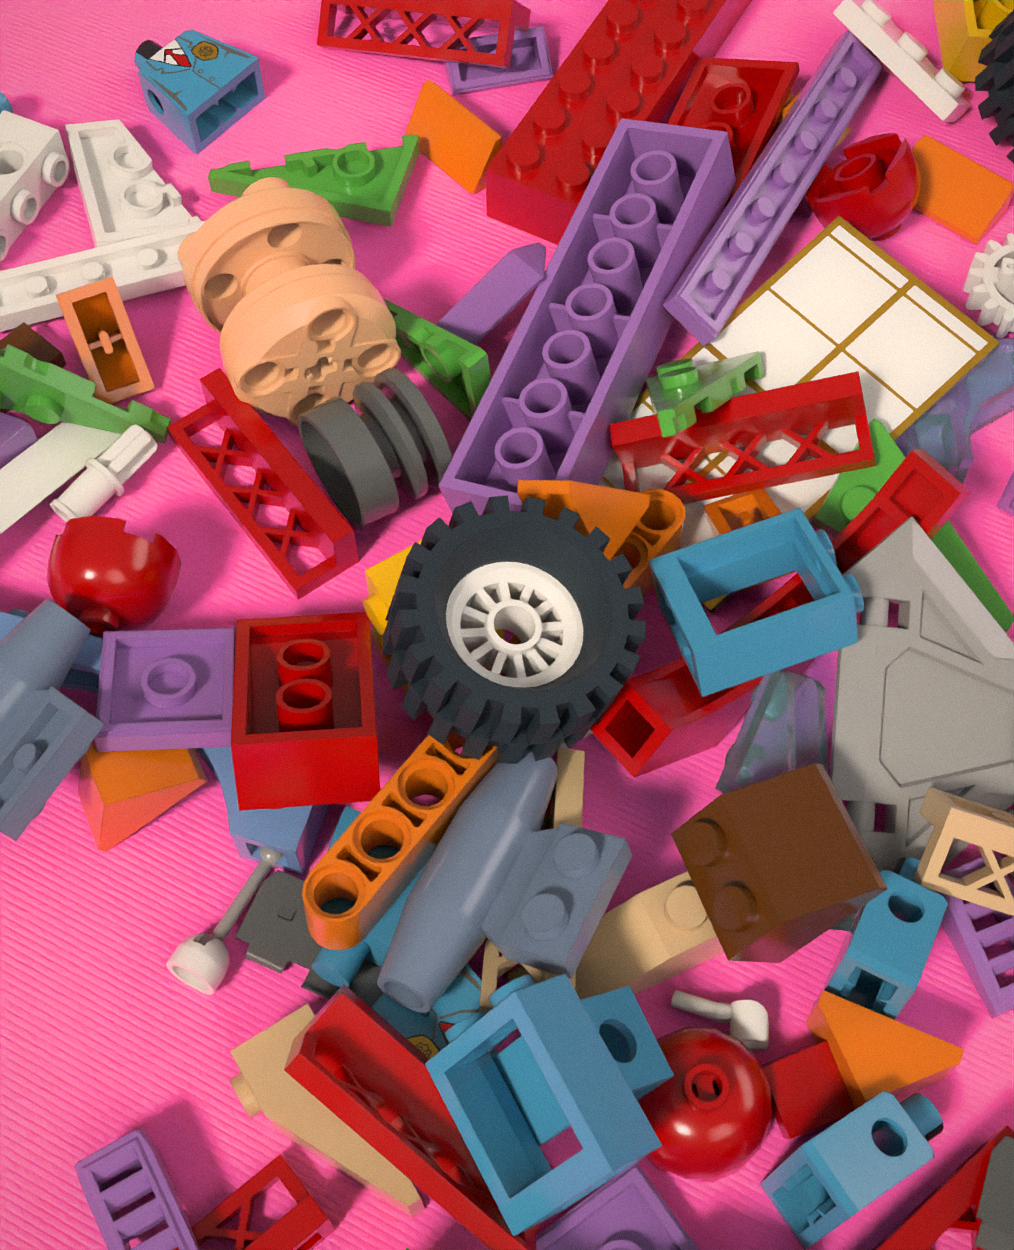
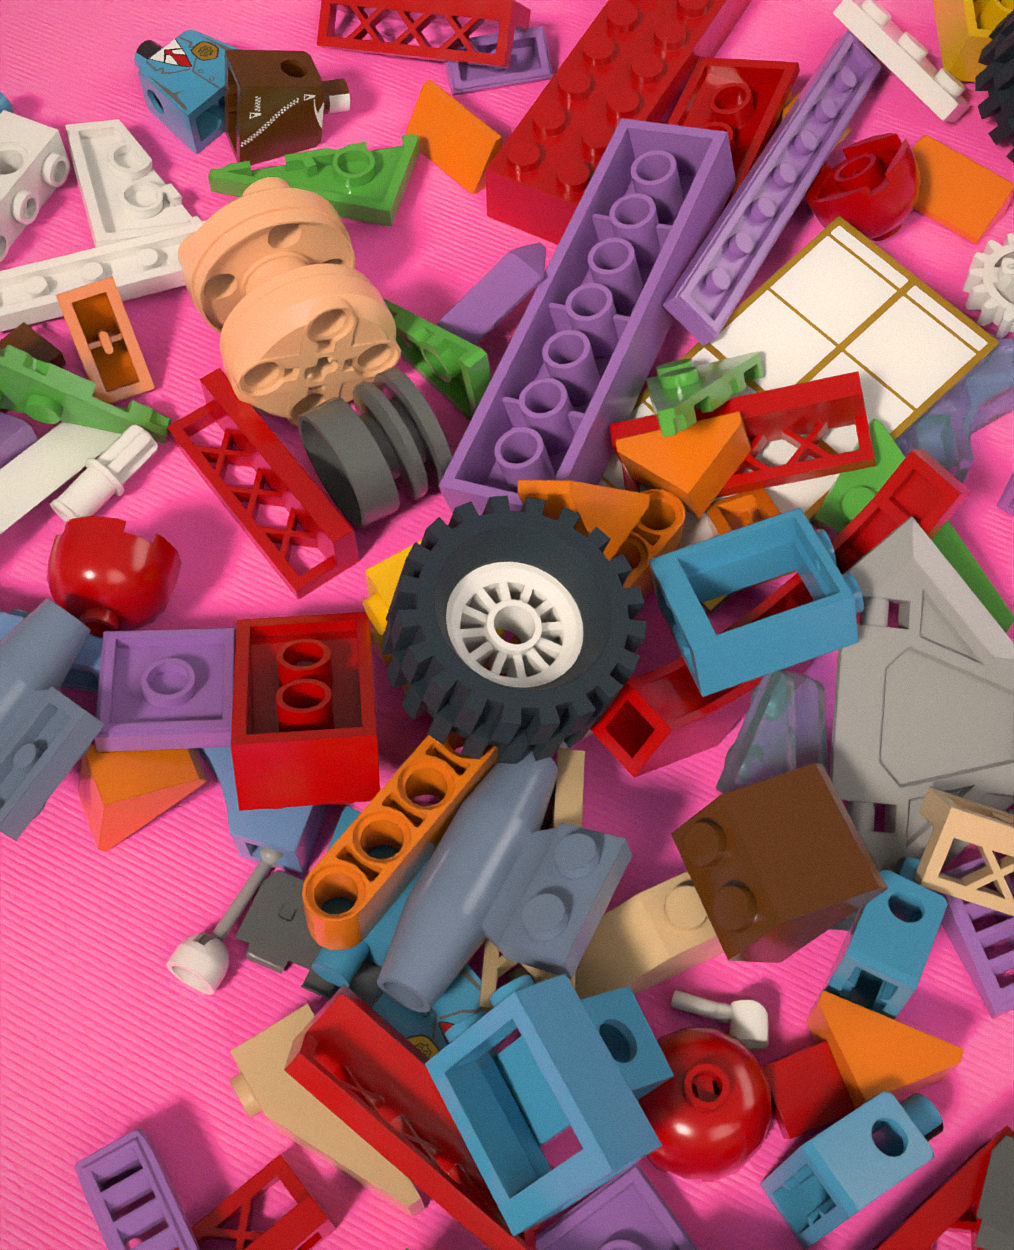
none -> reddish brown torso [225,49,350,165]
none -> orange slope [616,411,751,519]

